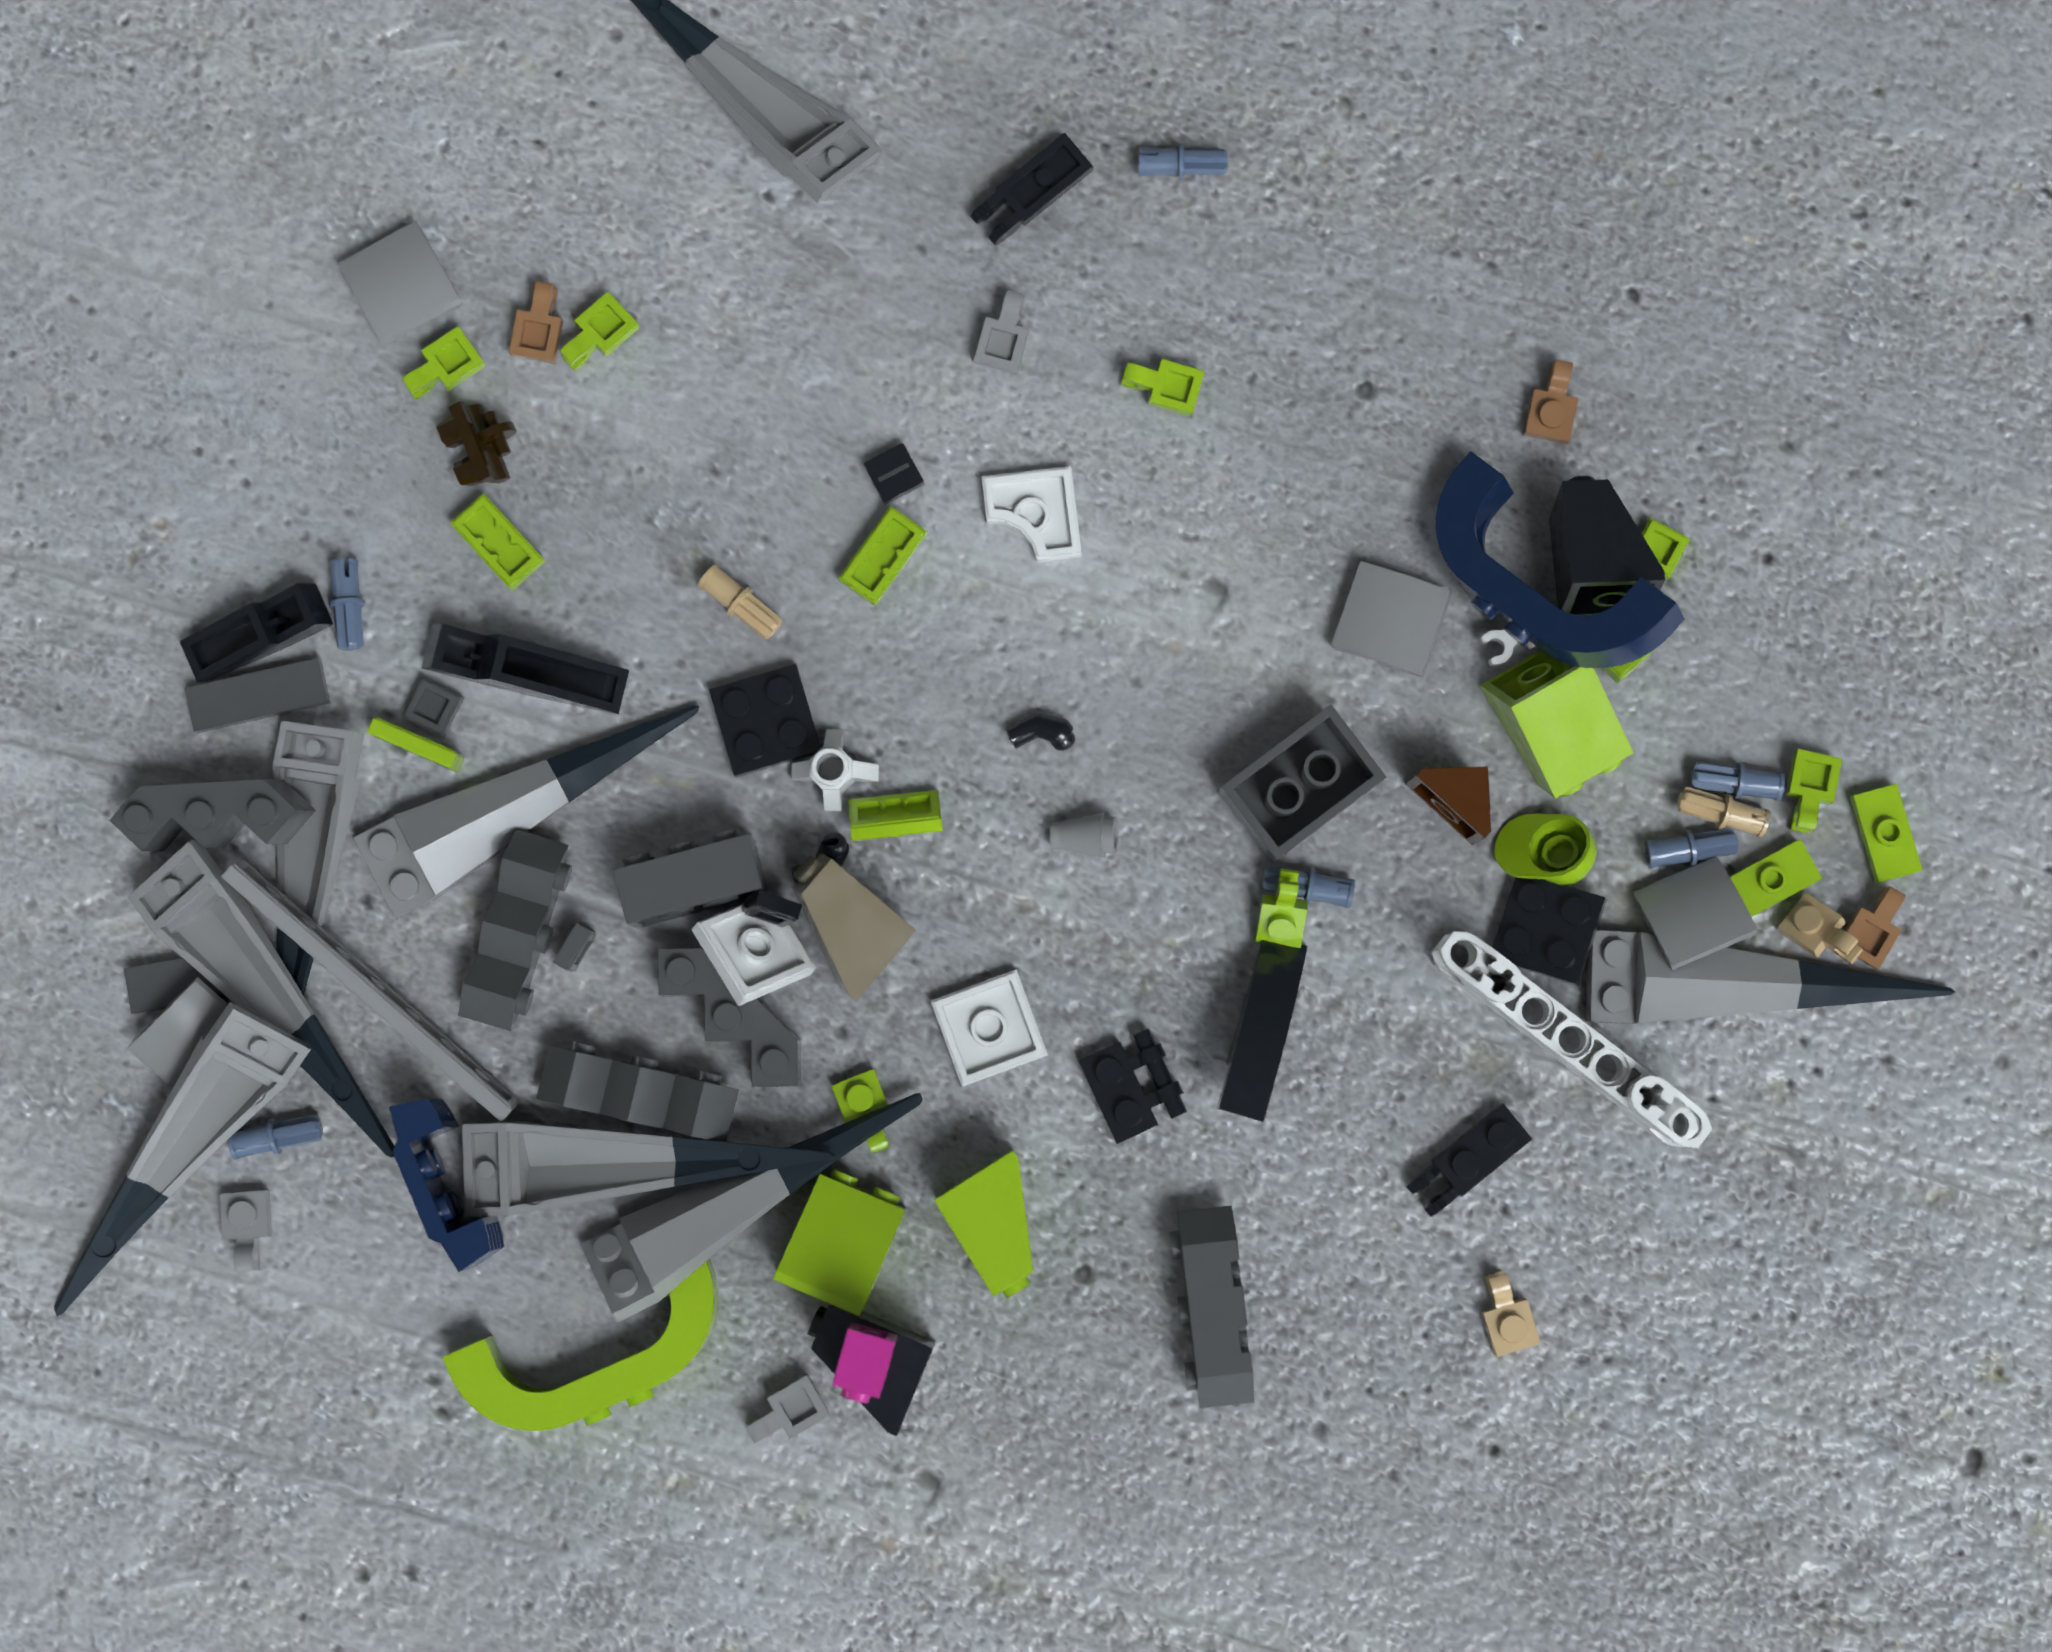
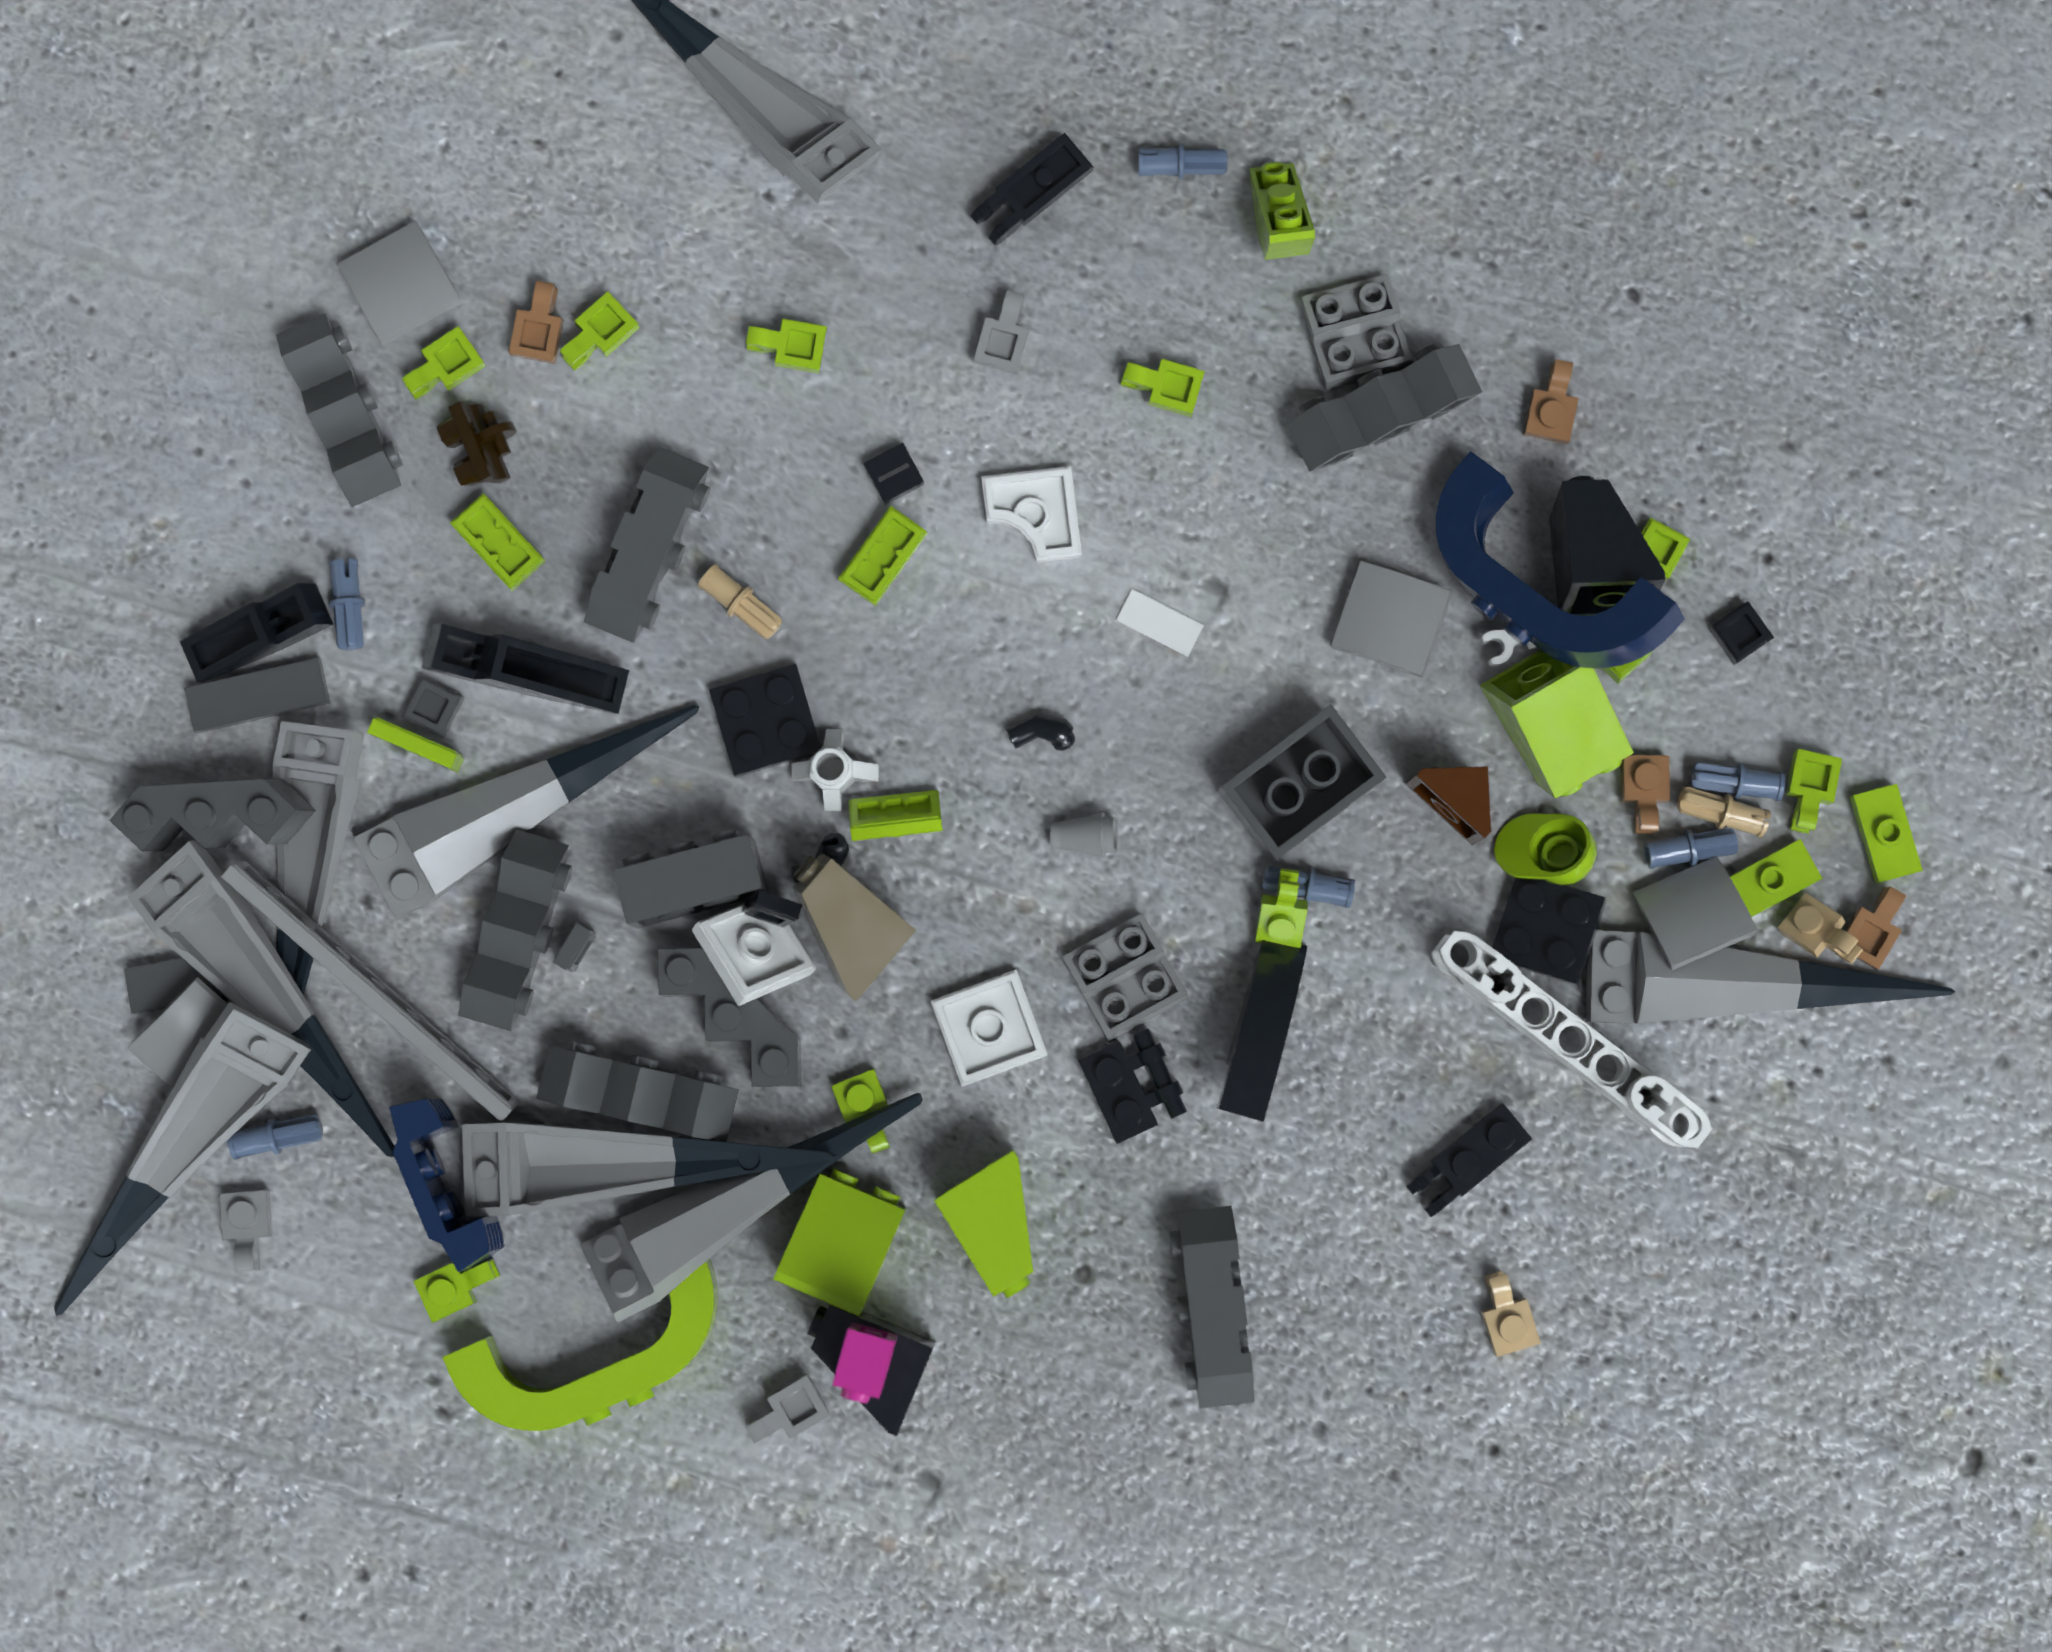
none -> dark grey brick [276,313,403,508]
none -> lime plate [413,1259,501,1323]
none -> dark grey brick [584,447,710,643]
none -> lime plate [746,318,827,374]
none -> light grey slope [1062,913,1188,1042]
none -> white sticker [1116,589,1204,657]
none -> lime slope [1249,162,1315,260]
none -> dark grey brick [1286,343,1482,472]
none -> light grey slope [1301,274,1413,390]
none -> medium nougat plate [1621,755,1670,834]
none -> black tile [1708,601,1774,665]

